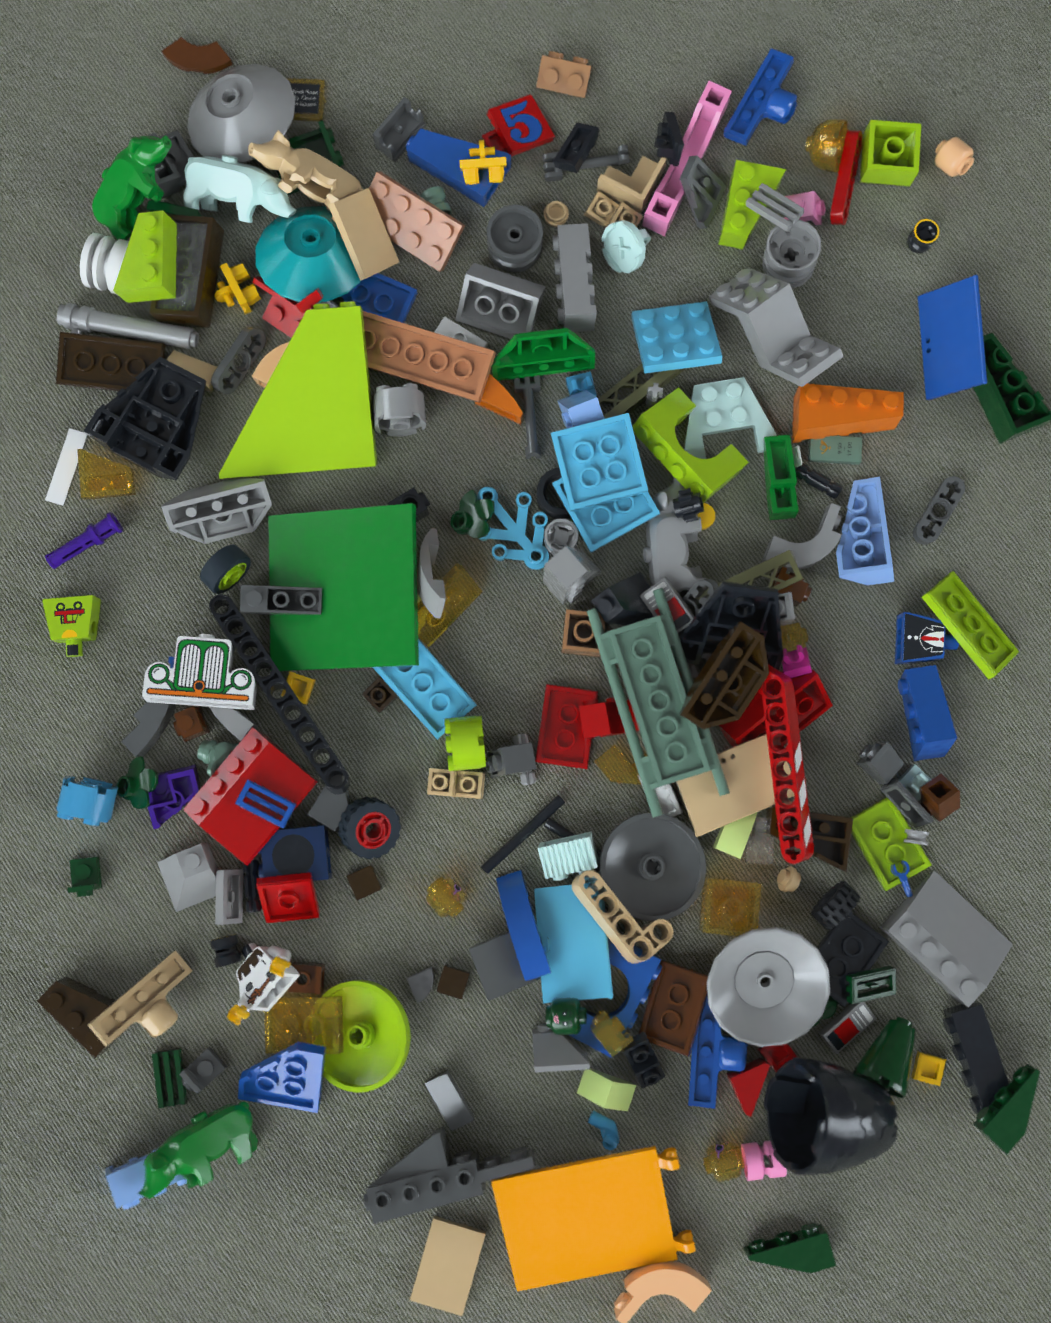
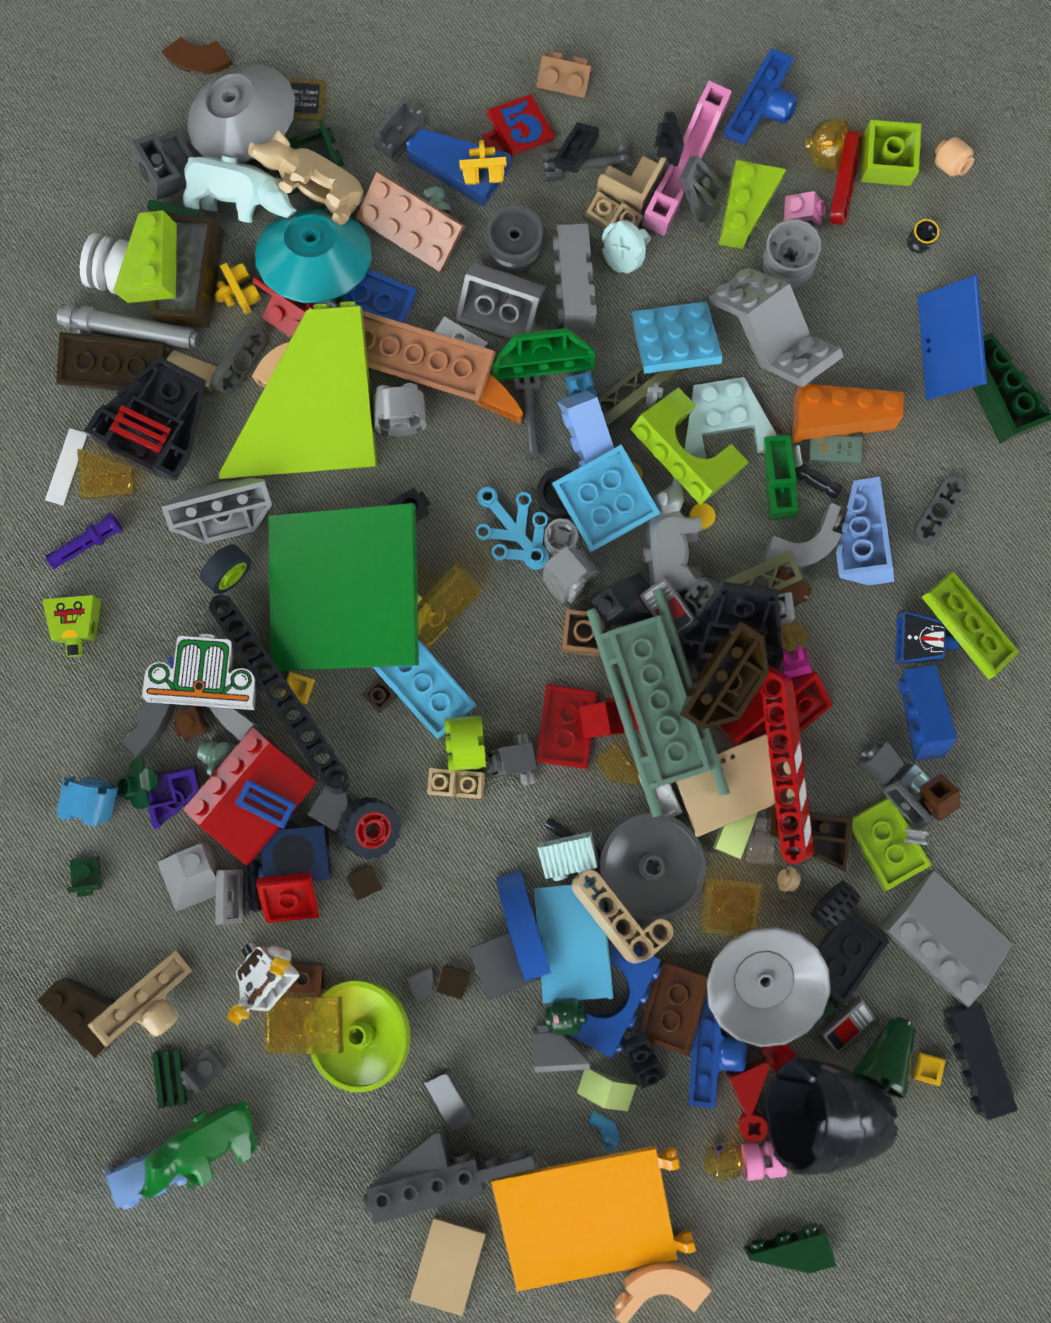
green animal [92,135,172,240] -> none
black wheel [210,934,242,967] -> none
blue plate [238,1042,326,1113] -> none
dark grey slope [240,585,322,615] -> none
red tile [295,288,324,313] -> none
tan tile [328,188,399,281] -> none
light grey slope [417,528,446,619] -> none
clear yellow head [426,877,465,918] -> none
dark green plate [450,490,495,538] -> none
black bar [481,795,565,874] -> none
tan plate [544,201,569,227] -> none
medium azure plate [551,413,648,512] -> none
clear yellow brick [590,1010,634,1057] -> none
black gear [673,488,704,523] -> none
light grey tile [746,183,804,232] -> none
dark green tile [846,966,896,1004] -> none
blue hand [890,860,913,897] -> none
dark green slope [973,1064,1040,1155] -> none
none -> red tile [110,405,171,454]
none -> red wheel [738,1111,768,1143]

